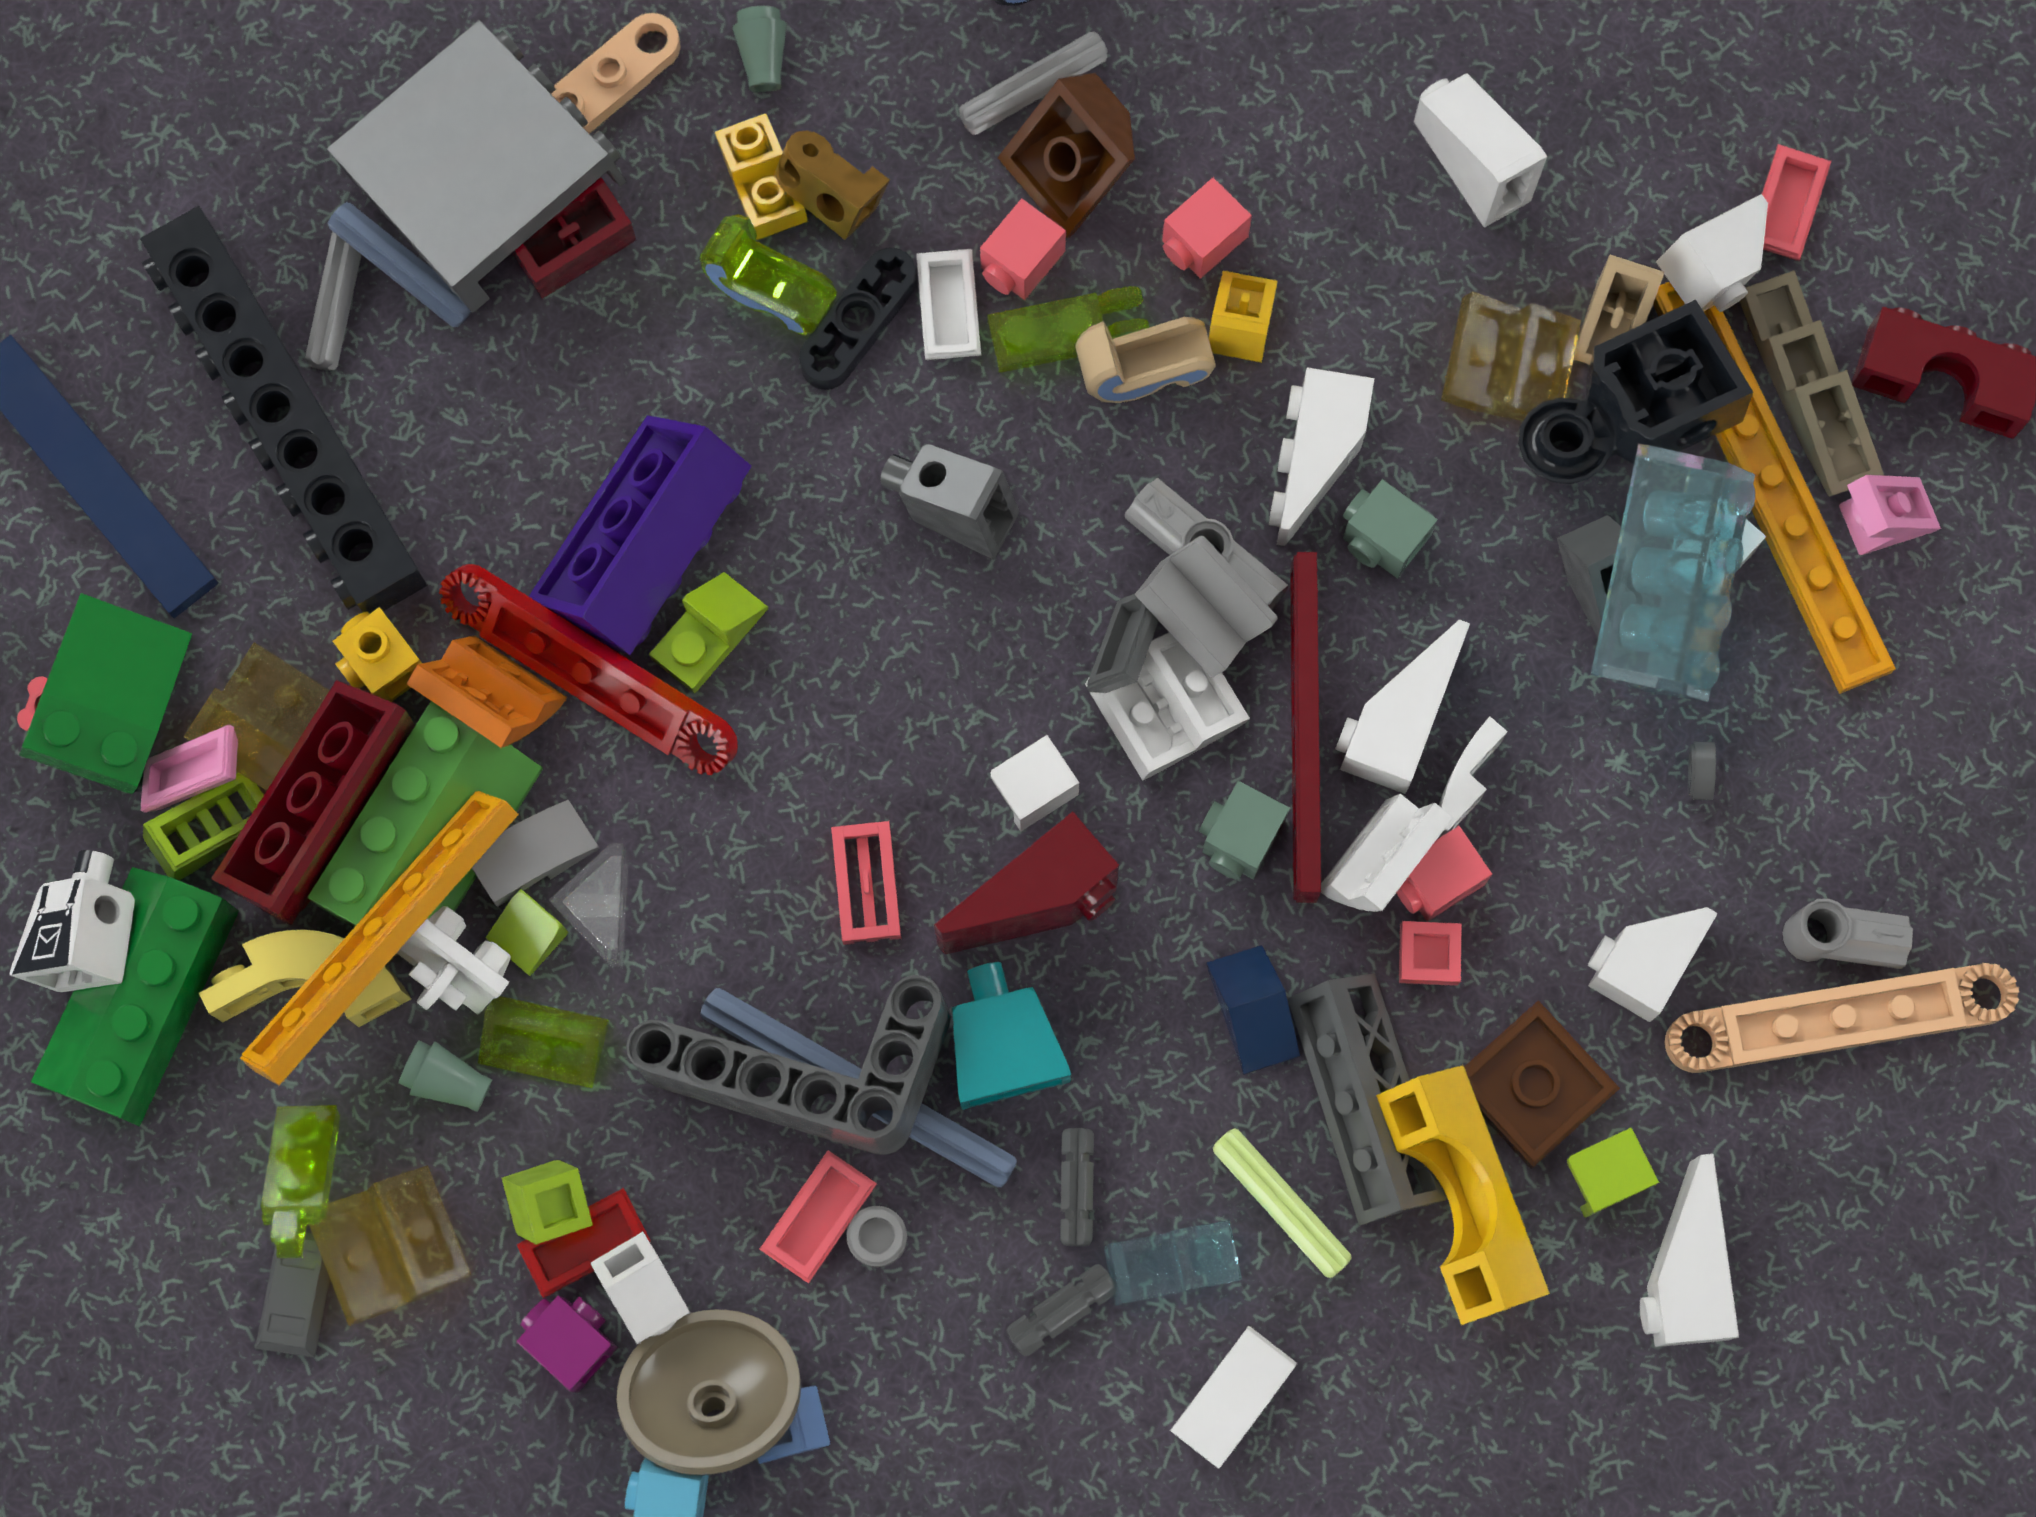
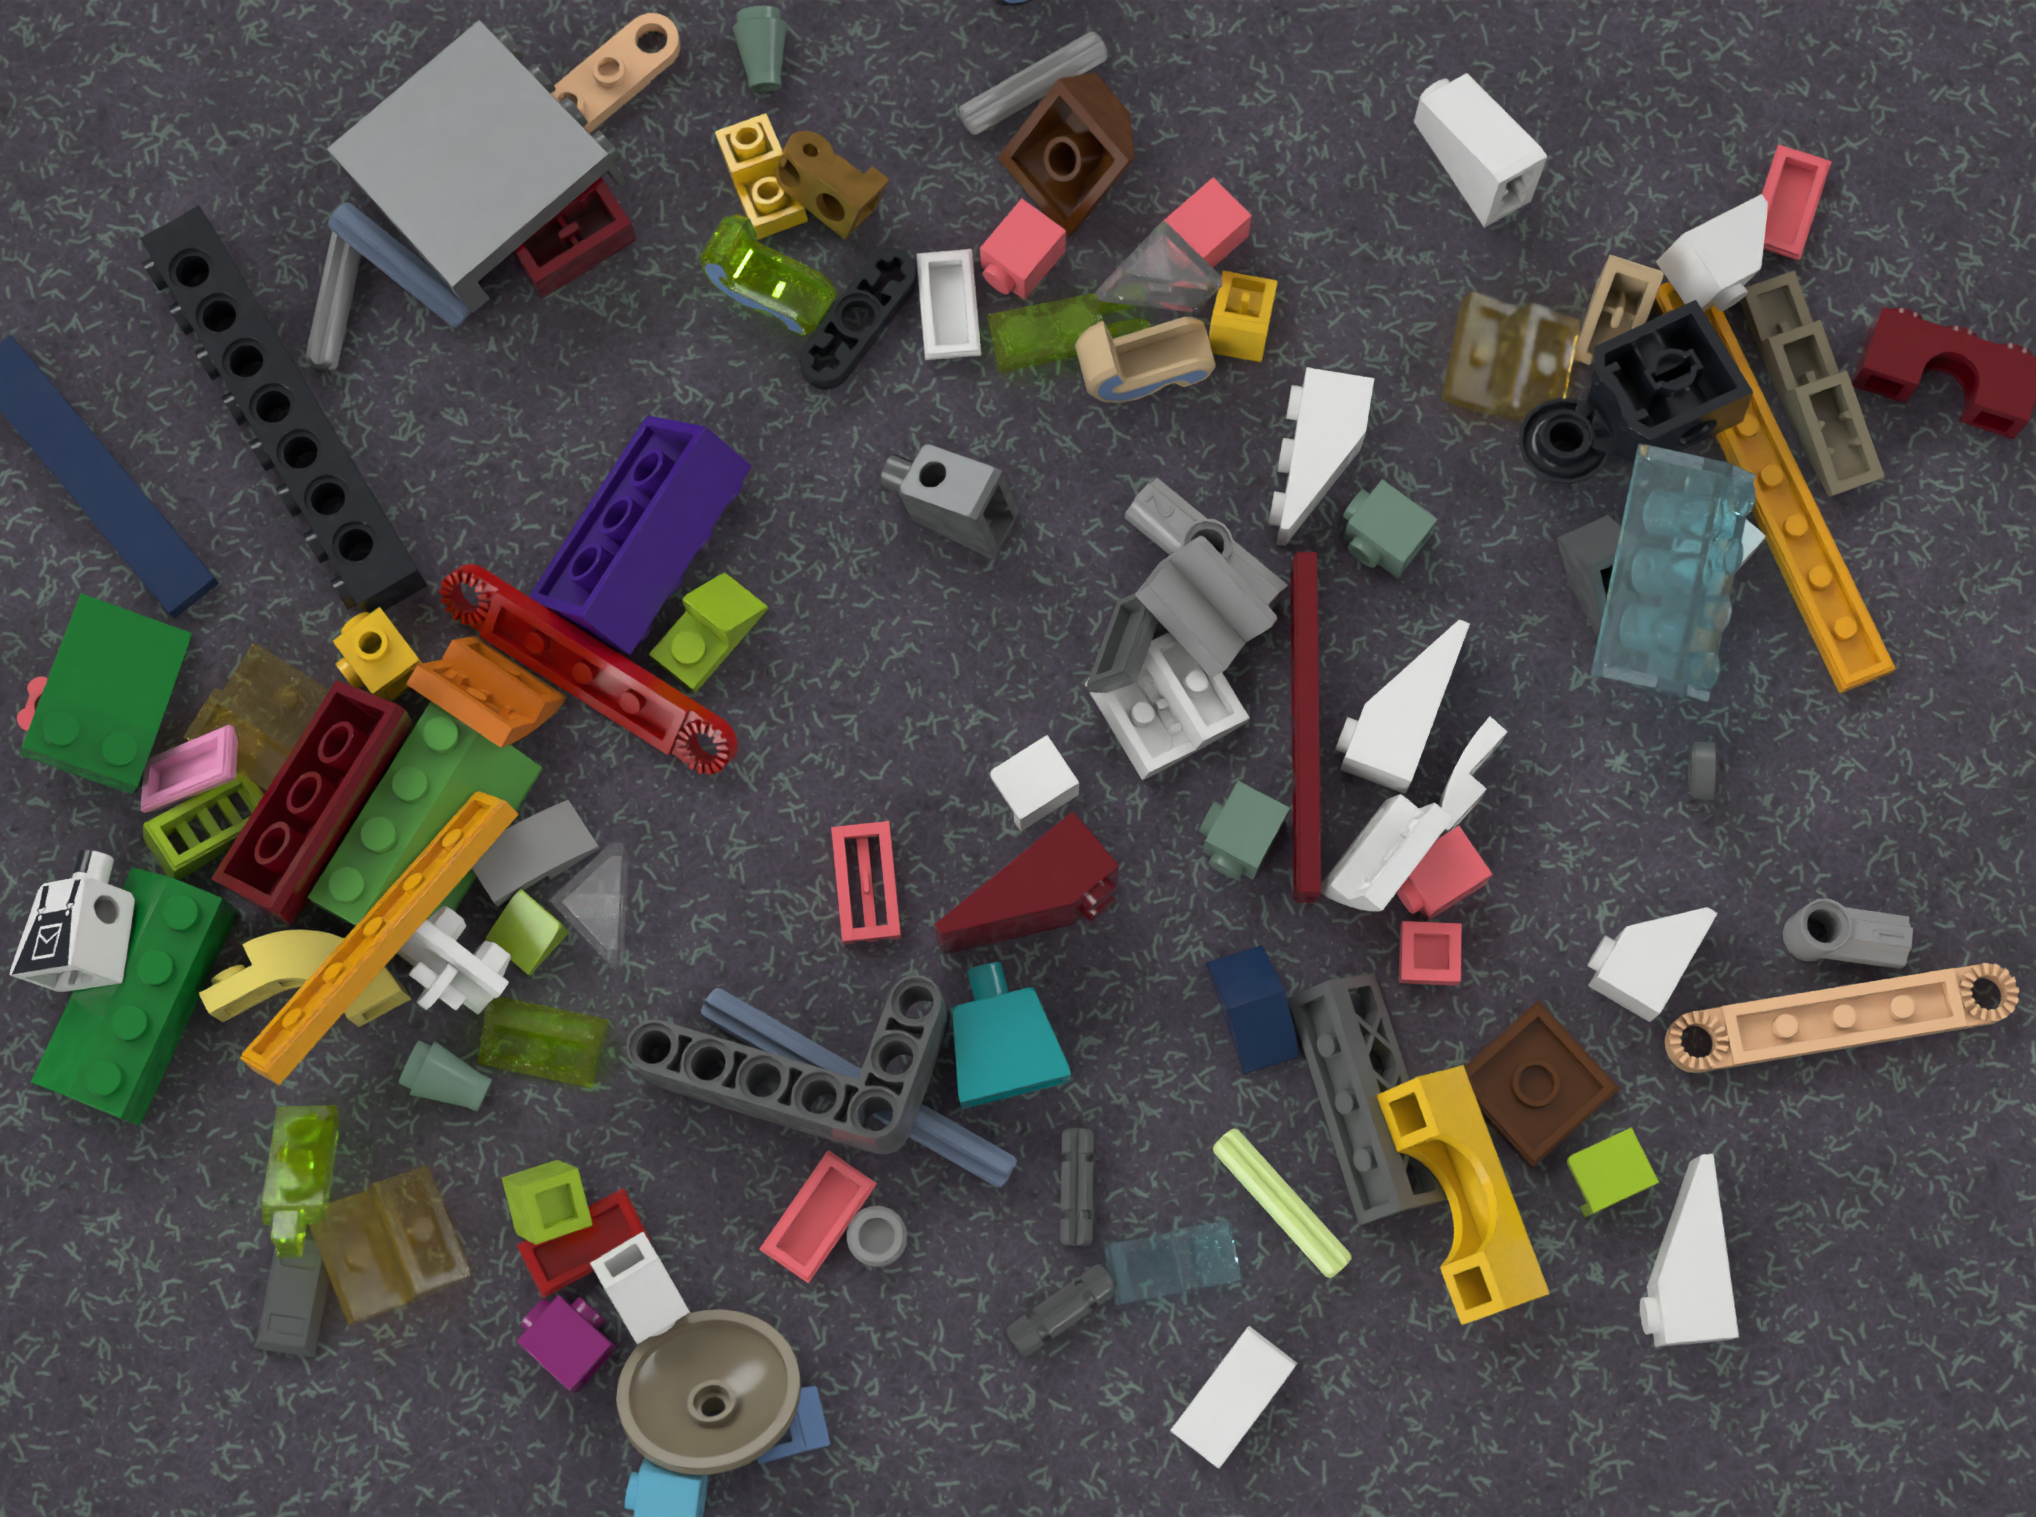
bright pink slope [1839,475,1941,555] -> none
none -> clear slope [1096,220,1223,313]

